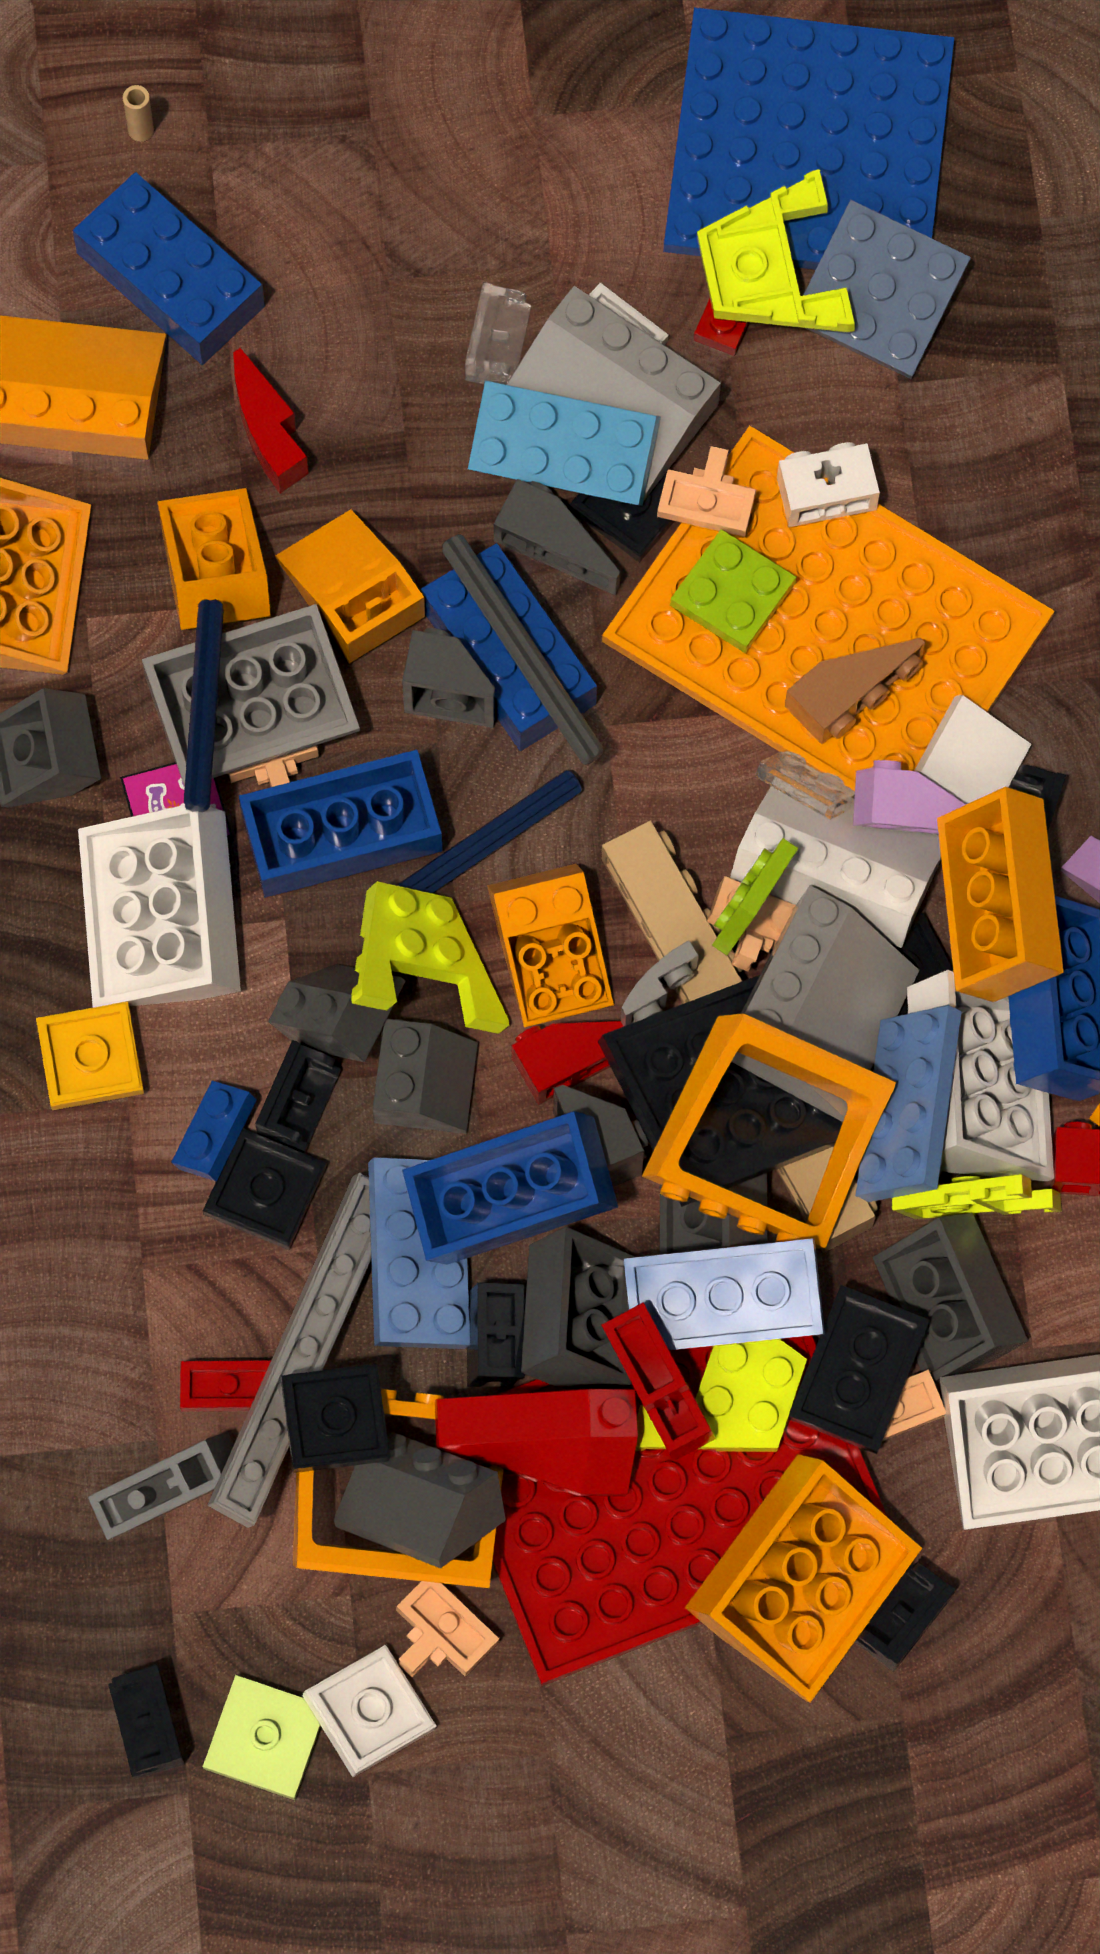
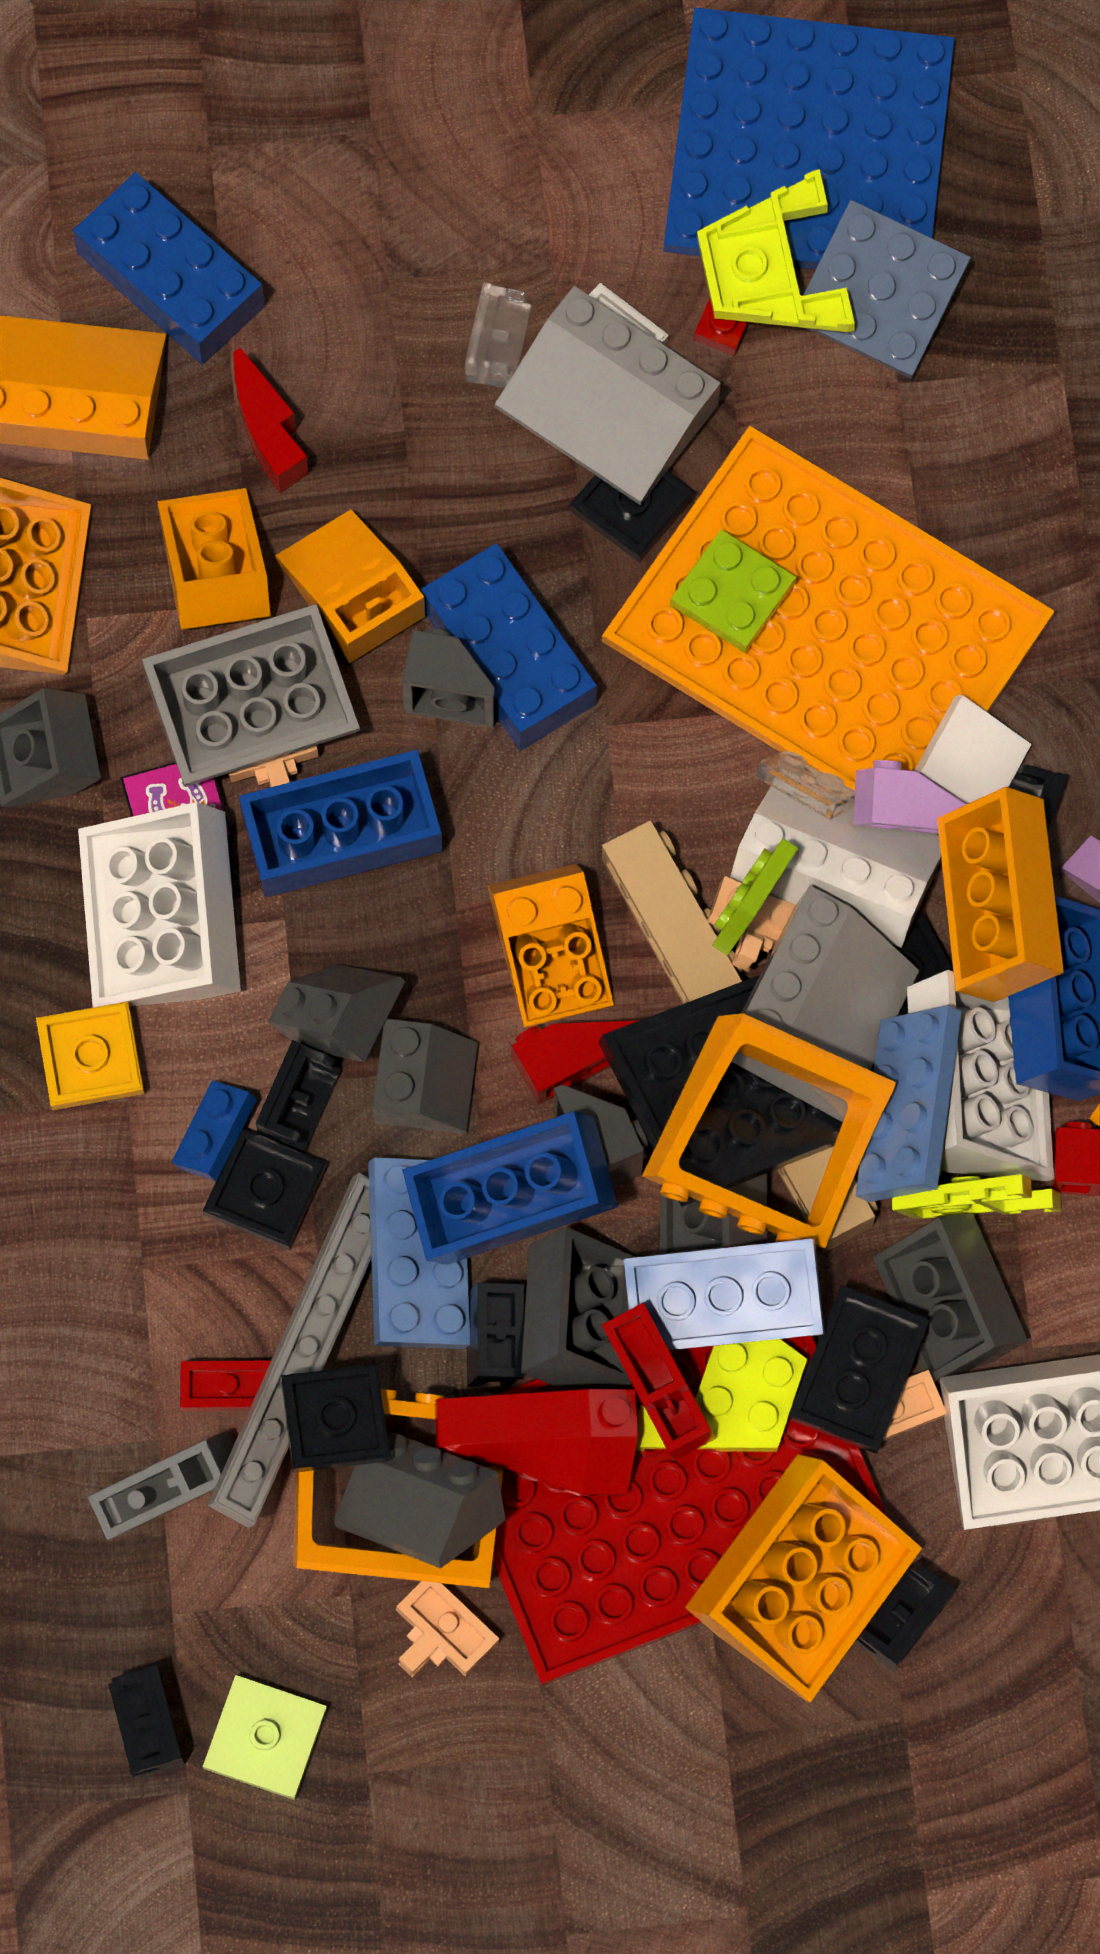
tan hinge [123,85,154,142] -> none
dark blue axle [184,599,224,812] -> none
white tile [302,1645,437,1777] -> none
neon yellow wing [351,881,509,1034] -> none
dark blue axle [396,770,582,894] -> none
dark grey axle [442,534,603,765] -> none
dark azure plate [468,381,661,506] -> none
dark grey slope [493,479,620,596] -> none
light grey slope [621,940,698,1026] -> none
light nougat hinge [657,446,756,537] -> none
white brick [777,442,880,527] -> none
medium nougat slope [785,638,925,744] -> none

